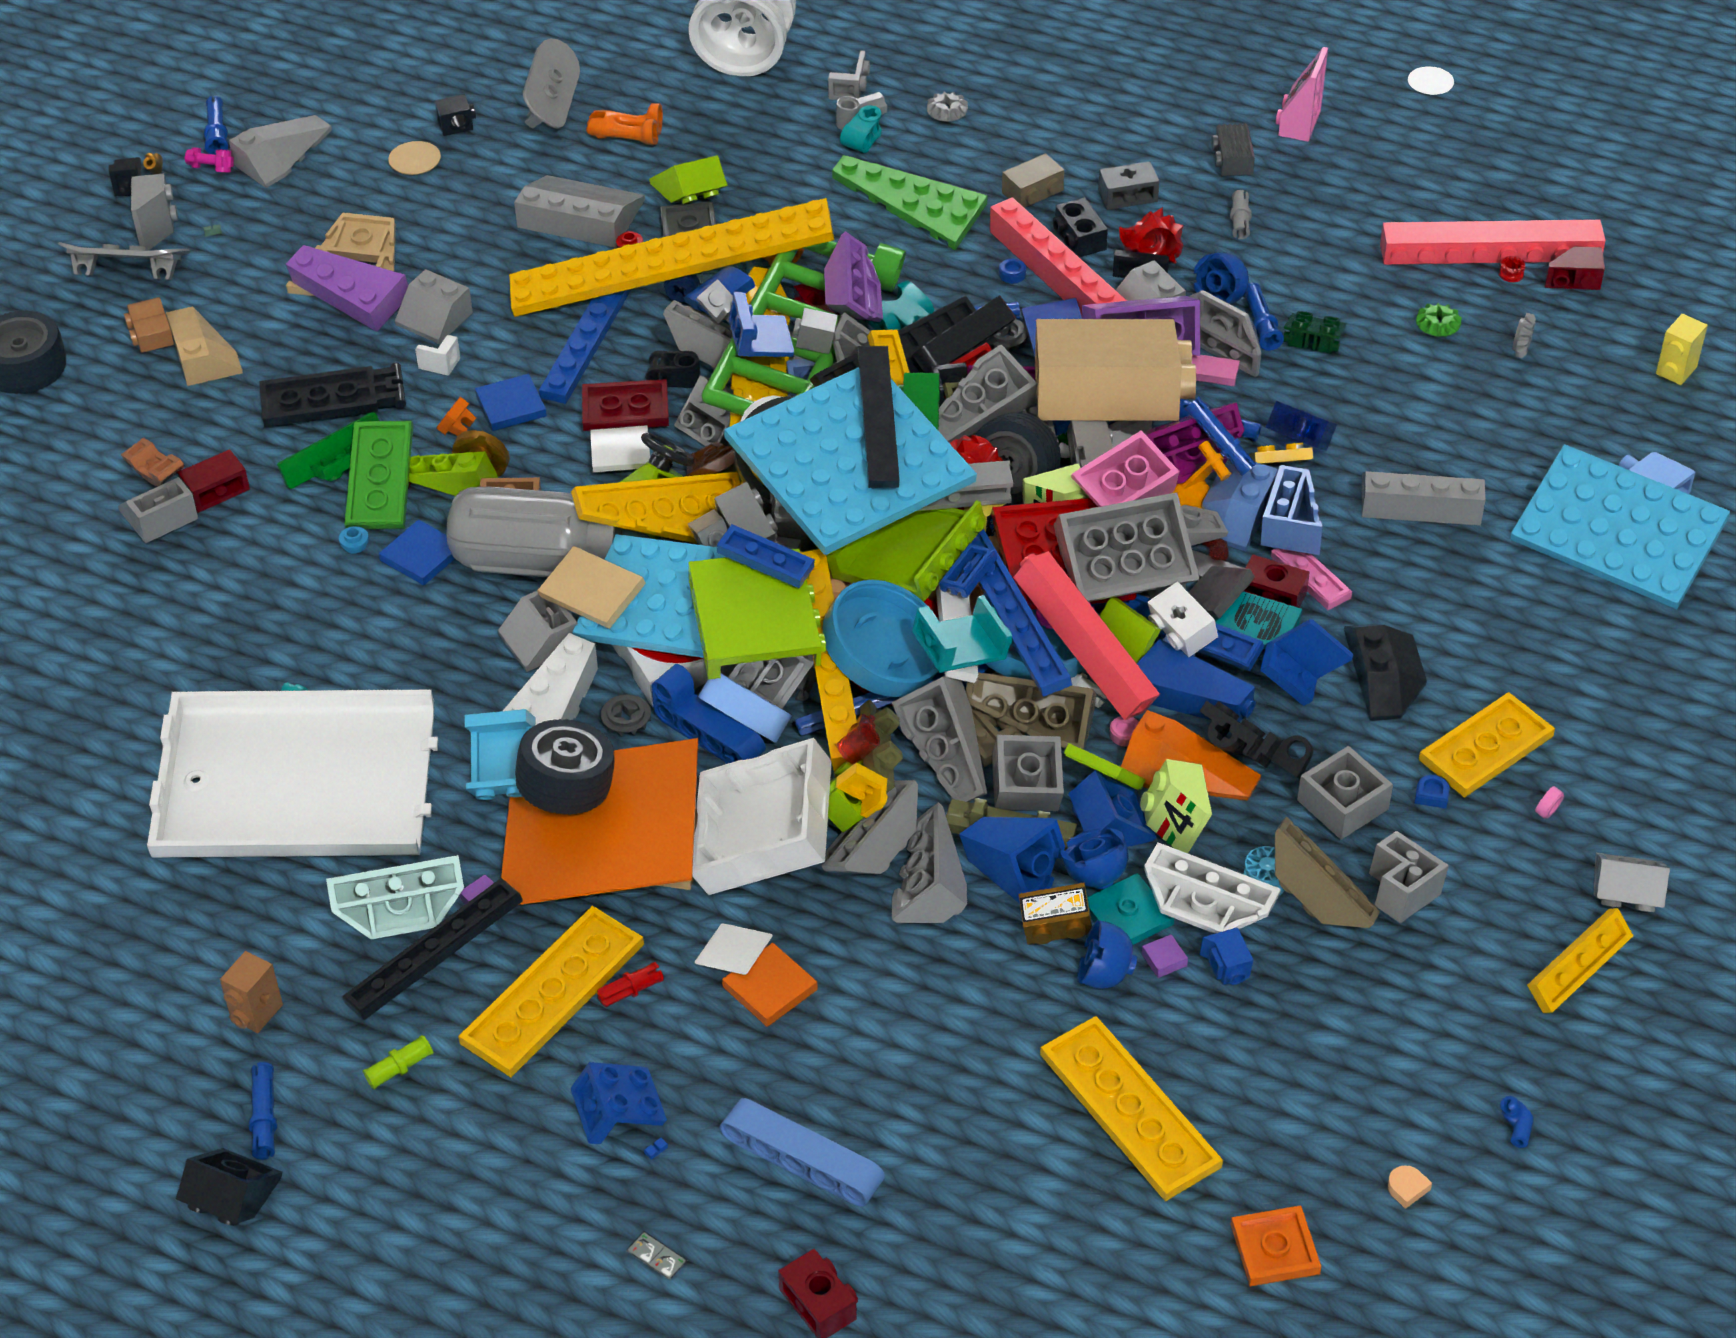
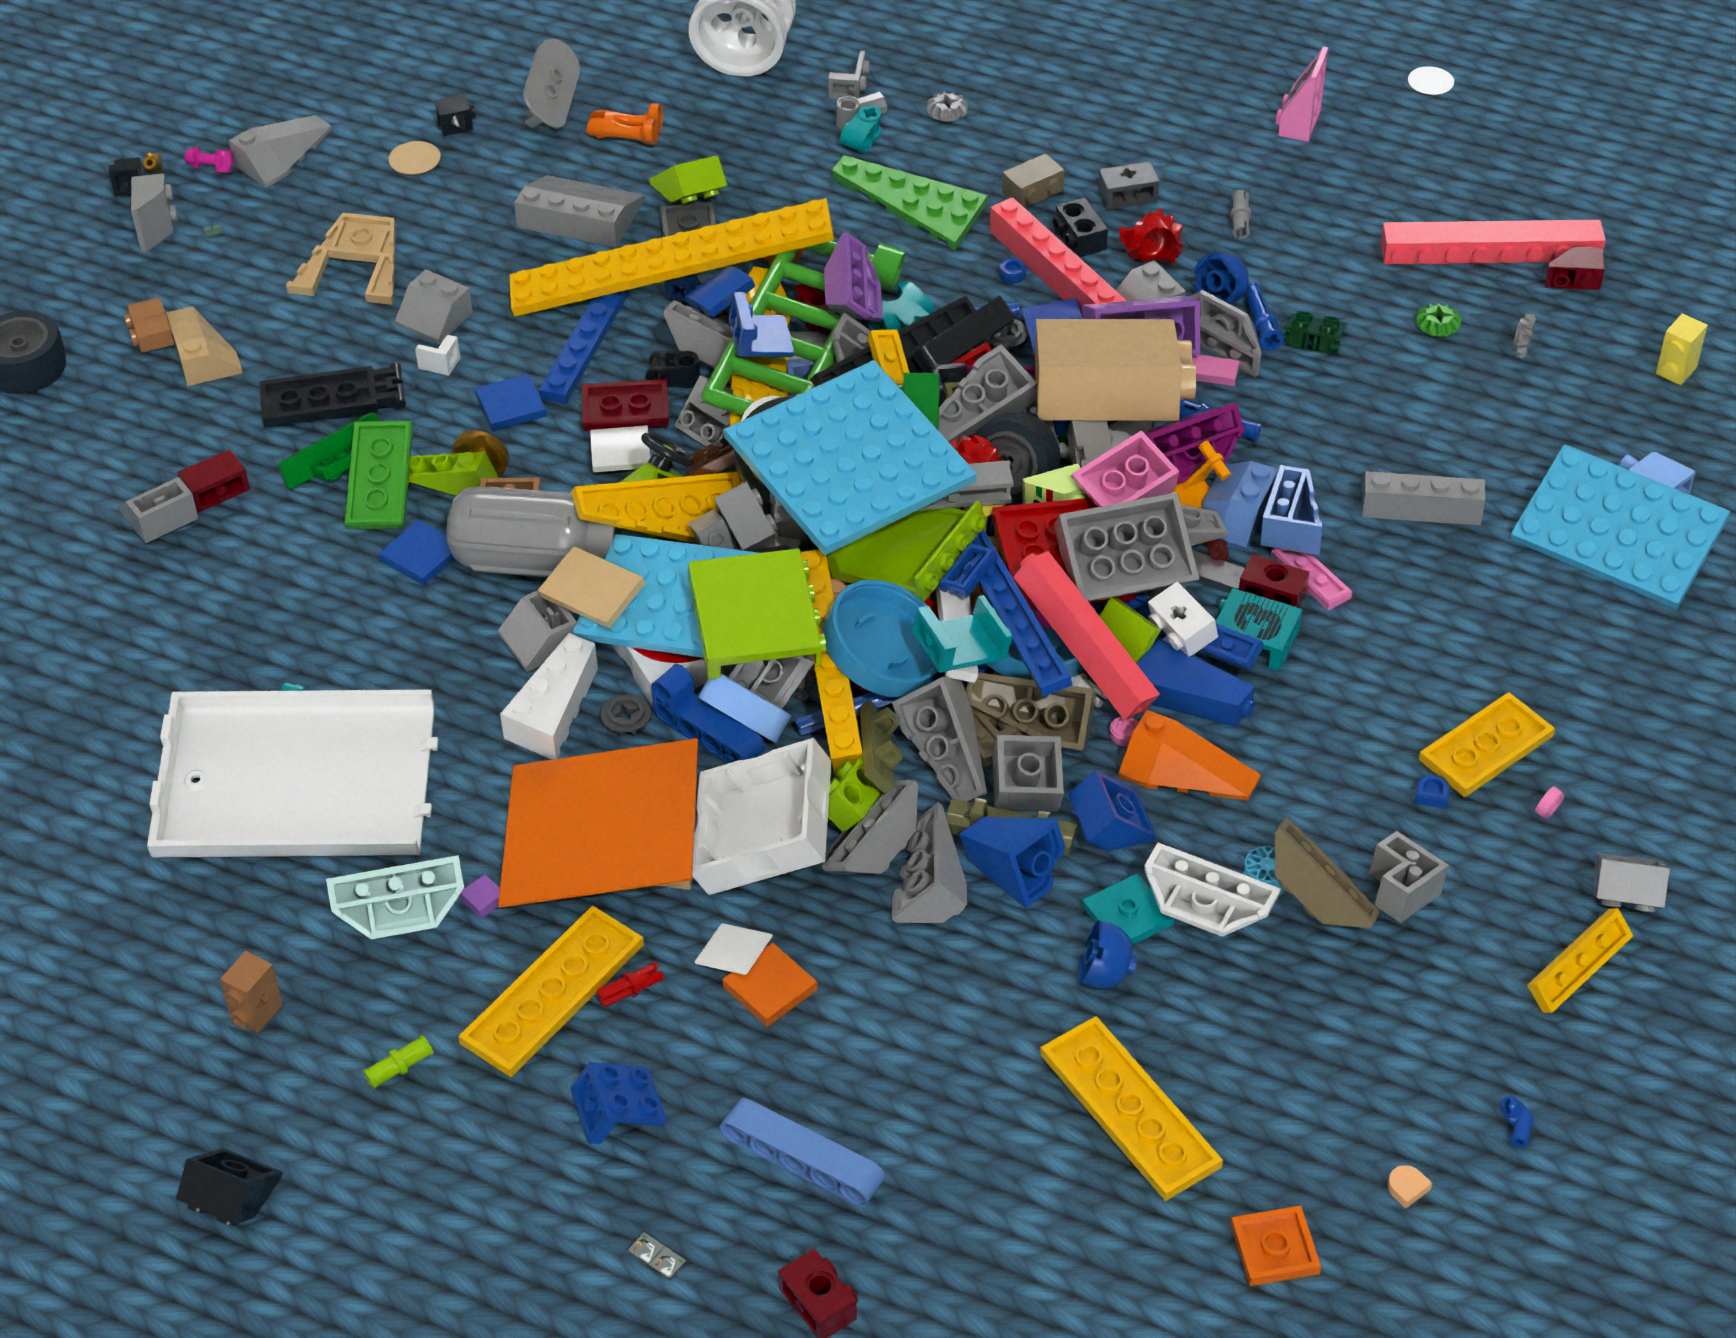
light grey piece [58,242,190,280] -> none
nougat slope [121,438,184,486] -> none
blue pin [204,96,228,155] -> none
blue pin [249,1062,277,1160] -> none
medium lavender wedge [286,245,408,332] -> none
dark azure plate [339,526,369,554] -> none
black tile [342,878,523,1021] -> none
orange tile [436,397,476,436] -> none
medium azure panel [465,709,536,800] -> none
black wheel [515,719,615,815] -> none
red plate [616,231,643,248] -> none
blue piece [644,1138,668,1160] -> none
light grey bracket [696,279,747,324] -> none
blue plate [717,524,815,589] -> none
light grey brick [793,308,838,354] -> none
yellow bracket [836,762,888,818] -> none
clear red axle [837,714,880,764] -> none
black tile [858,346,900,488] -> none
brick [1019,883,1092,945] -> none
blue cylinder [1060,828,1129,889] -> none
lime tile [1064,743,1146,790] -> none
black tile [1113,249,1169,278] -> none
yellowish green slope [1140,759,1212,853] -> none
medium lavender tile [1141,934,1188,978] -> none
blue pin [1184,396,1256,476] -> none
flat silver tile [1188,566,1255,619] -> none
blue window [1199,927,1253,985] -> none
black plate [1200,701,1313,779] -> none
dark grey brick [1211,123,1255,176] -> none
yellow piece [1249,443,1313,464] -> none
blue bracket [1260,619,1353,706] -> none
clear blue brick [1266,401,1337,451] -> none
light grey brick [1297,746,1393,840] -> none
black wedge [1344,624,1427,721] -> none
red bush [1499,256,1526,282] -> none

